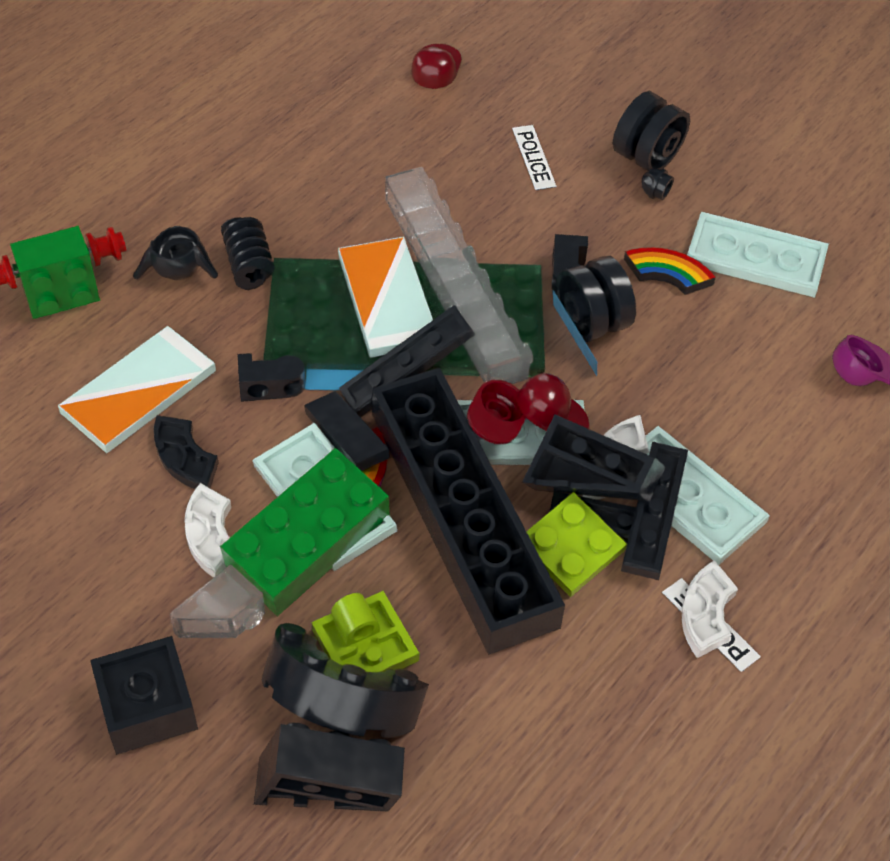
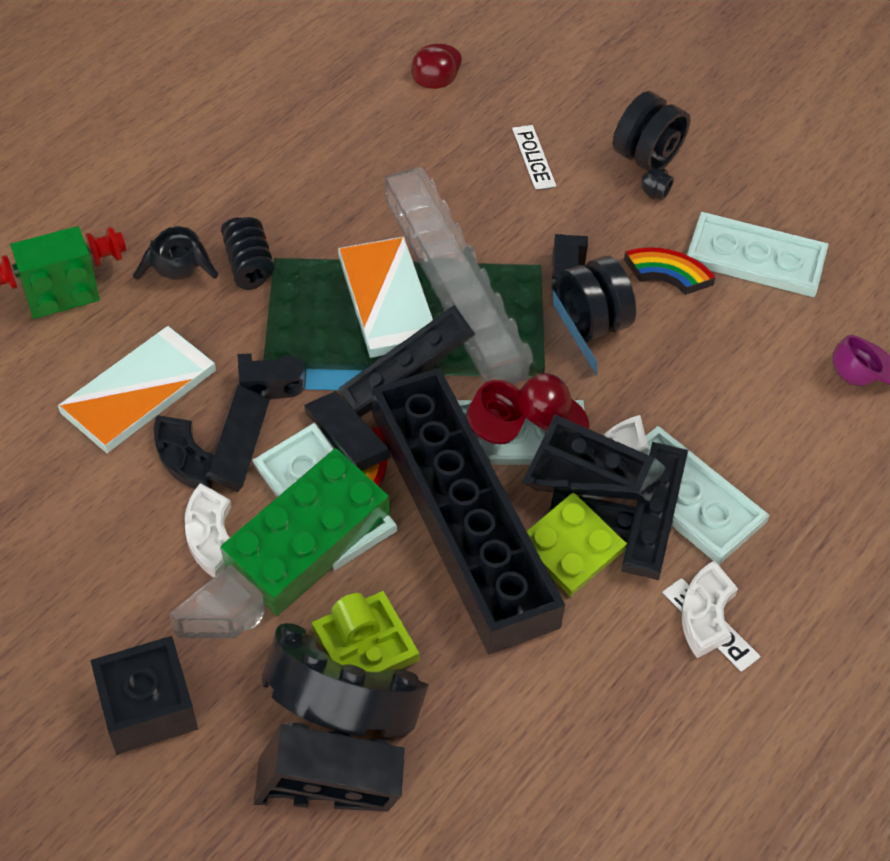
none -> black tile [204,384,270,492]

